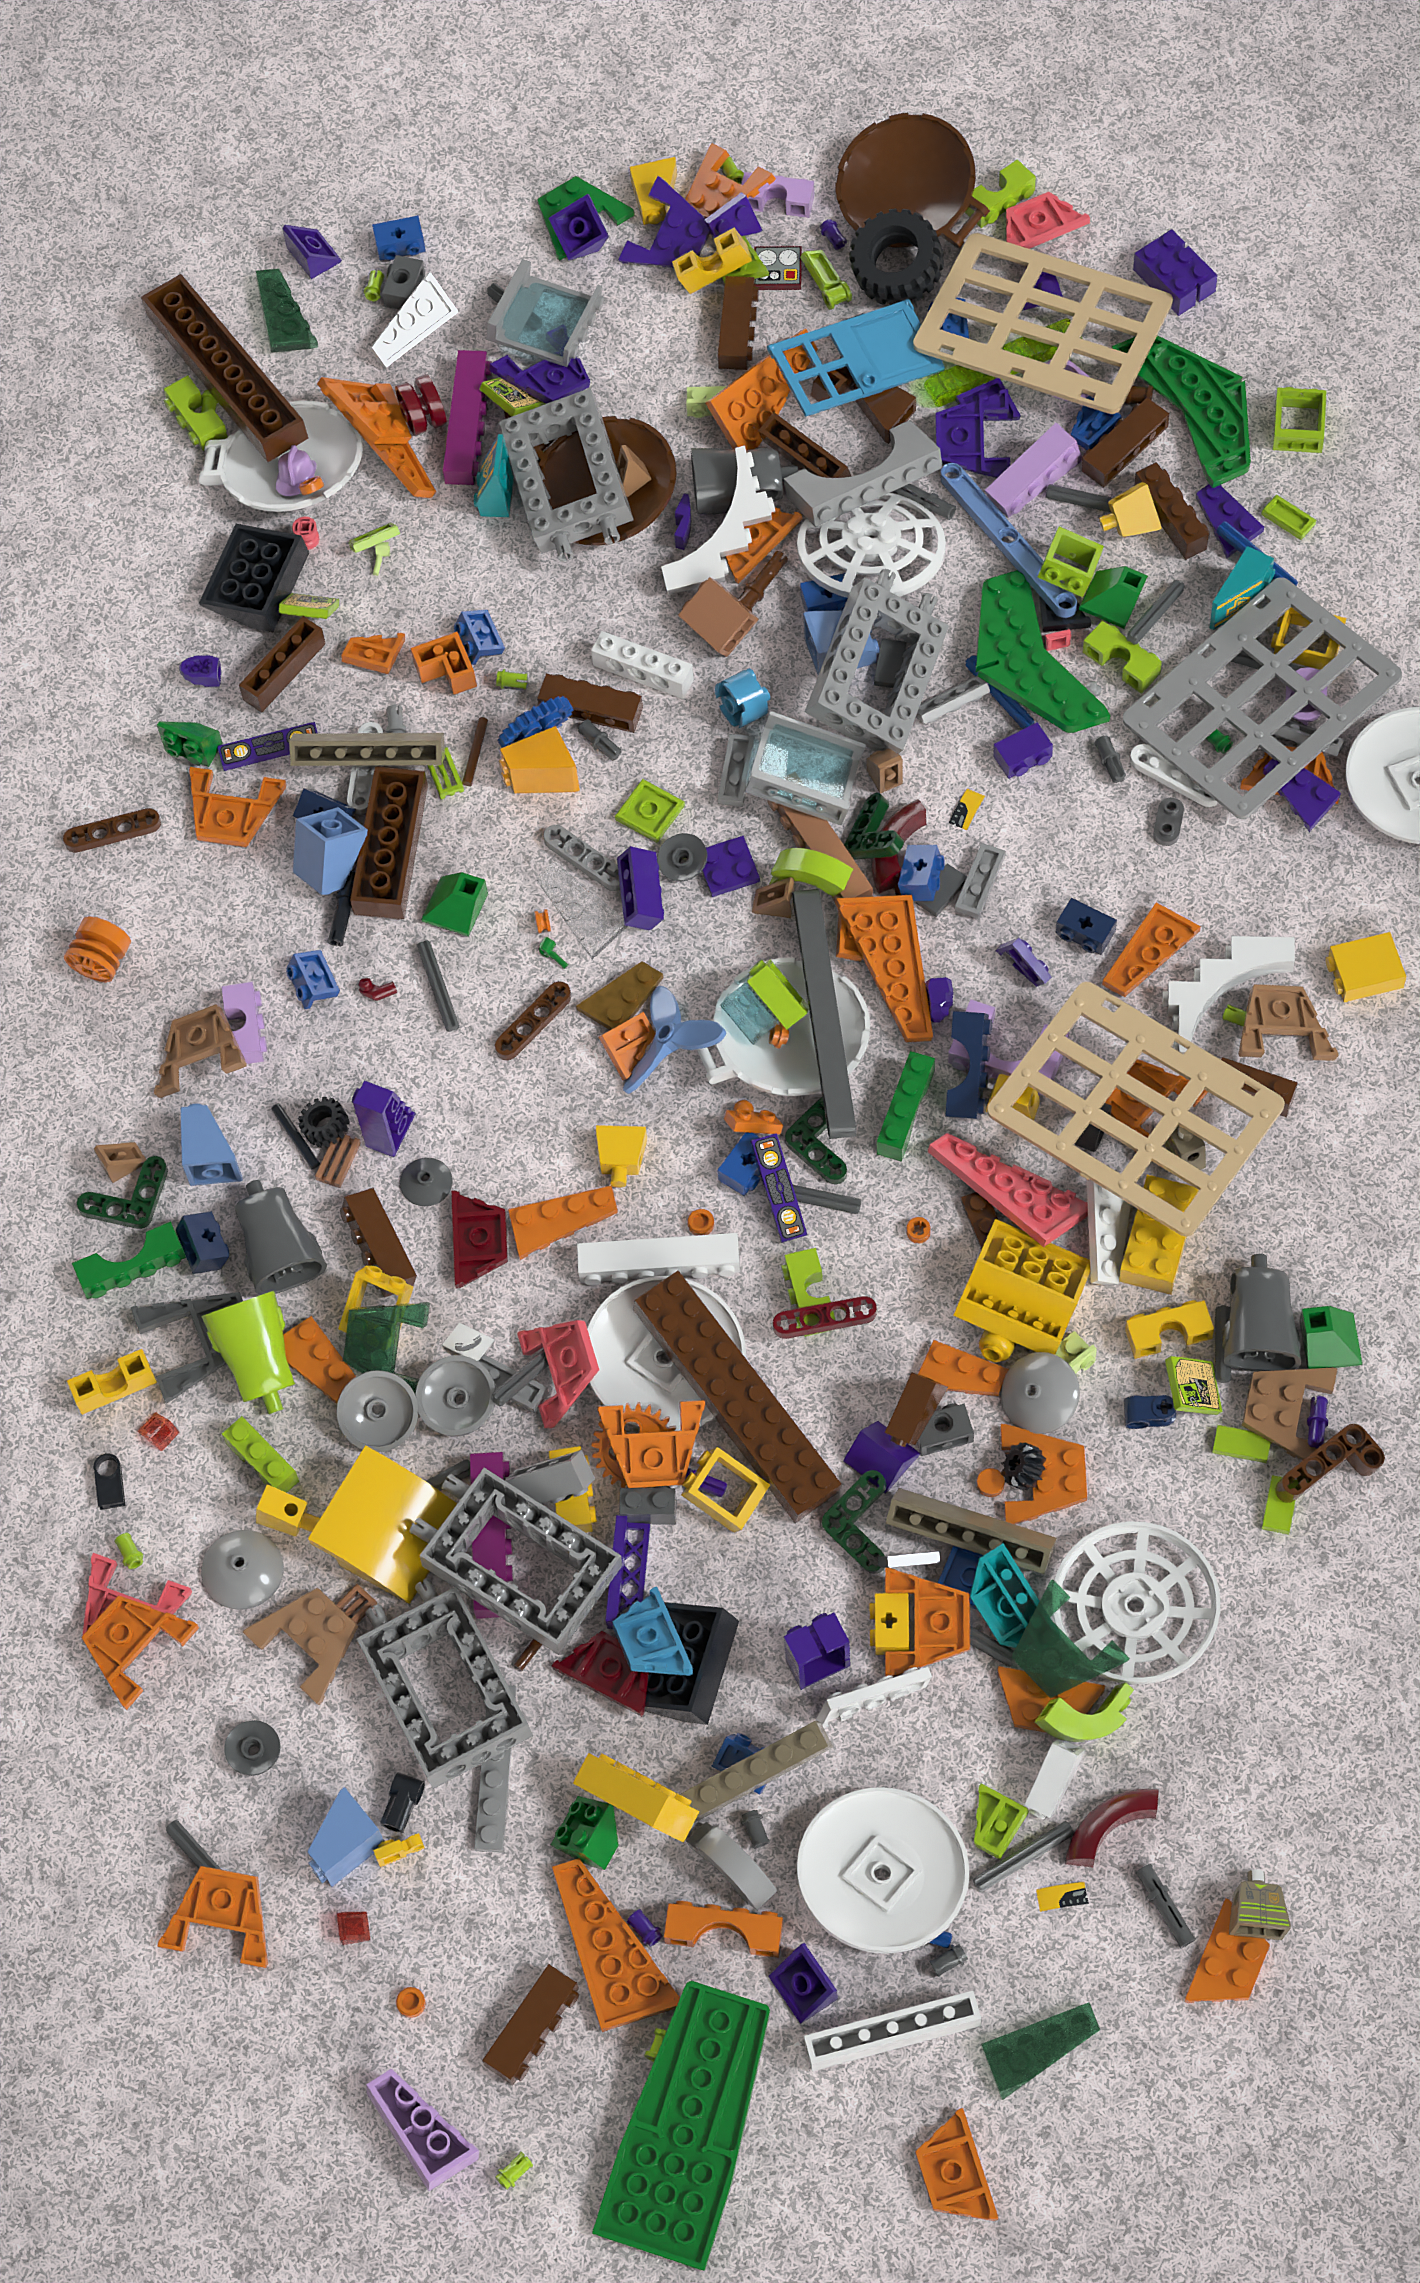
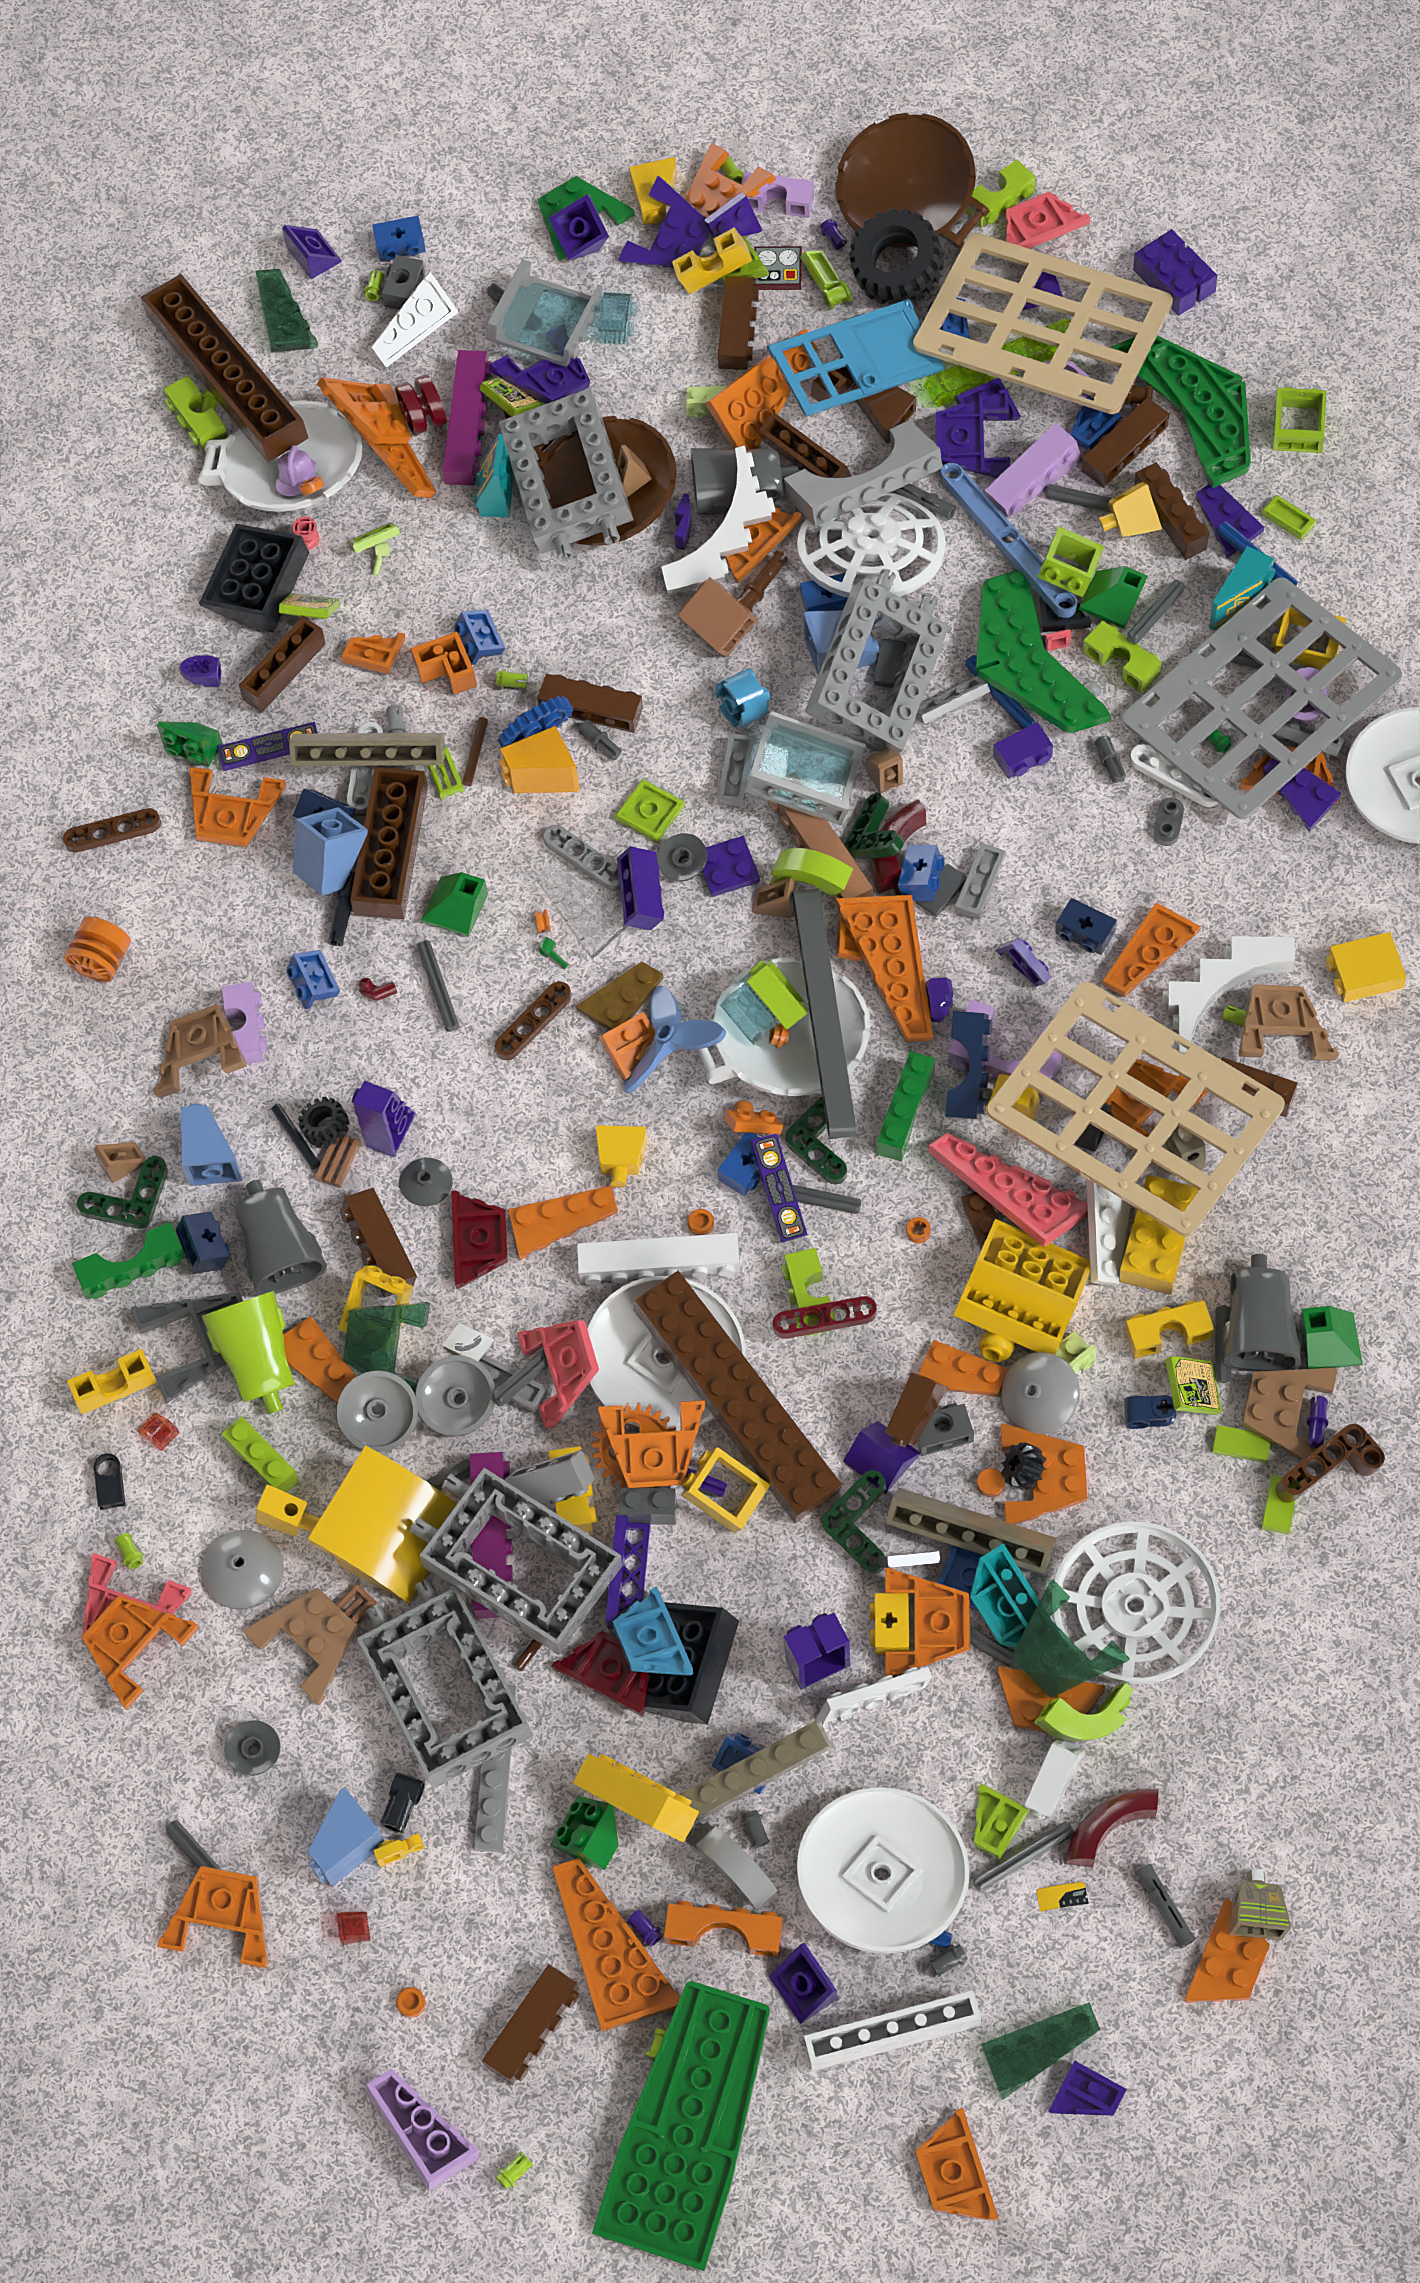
white brick [591,631,694,699] -> none
yellow sticker [949,788,985,830] -> none
none -> clear light blue brick [598,292,637,345]
none -> dark purple wing [1049,2060,1127,2116]

